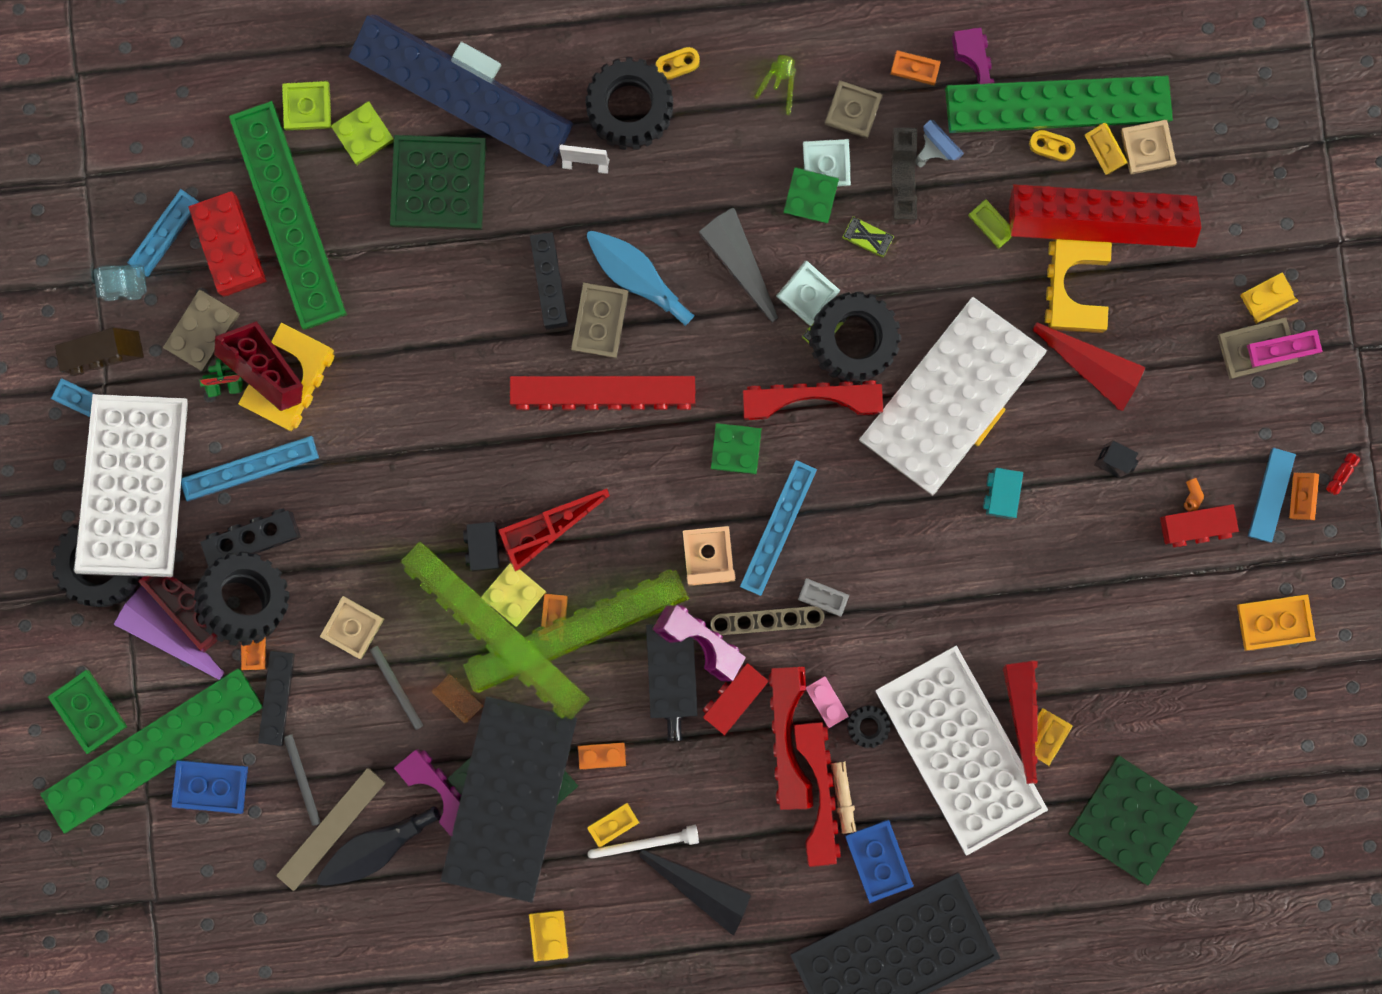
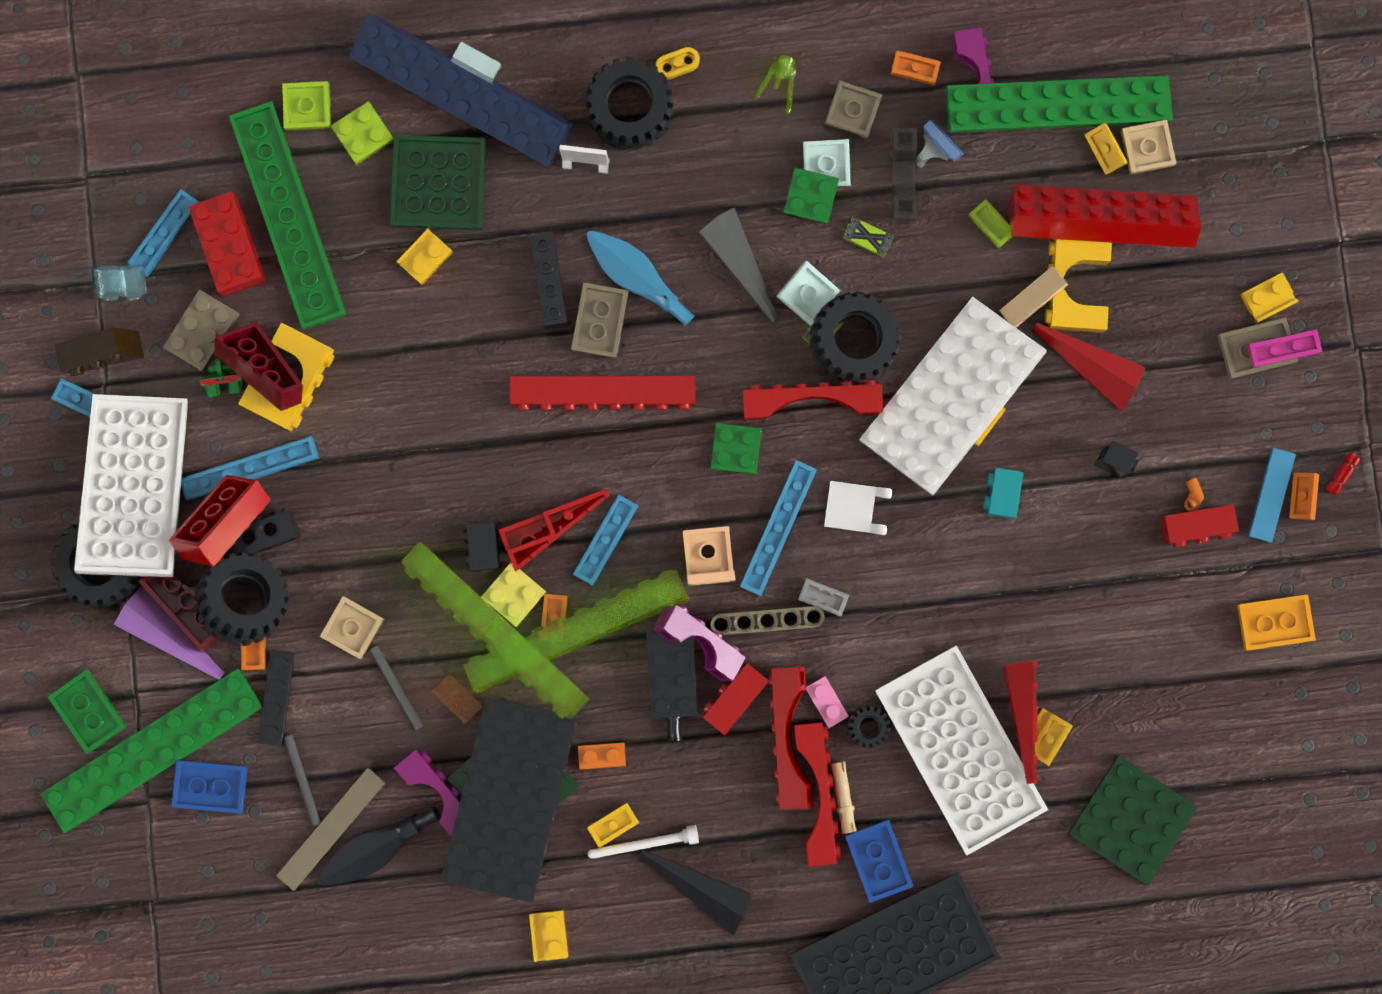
yellow plate [1029,130,1075,162] -> none
none -> red brick [168,475,271,567]
none -> yellow plate [397,229,453,285]
none -> dark azure tile [573,494,639,586]
none -> white flag [824,481,892,535]
none -> tan tile [999,266,1068,328]

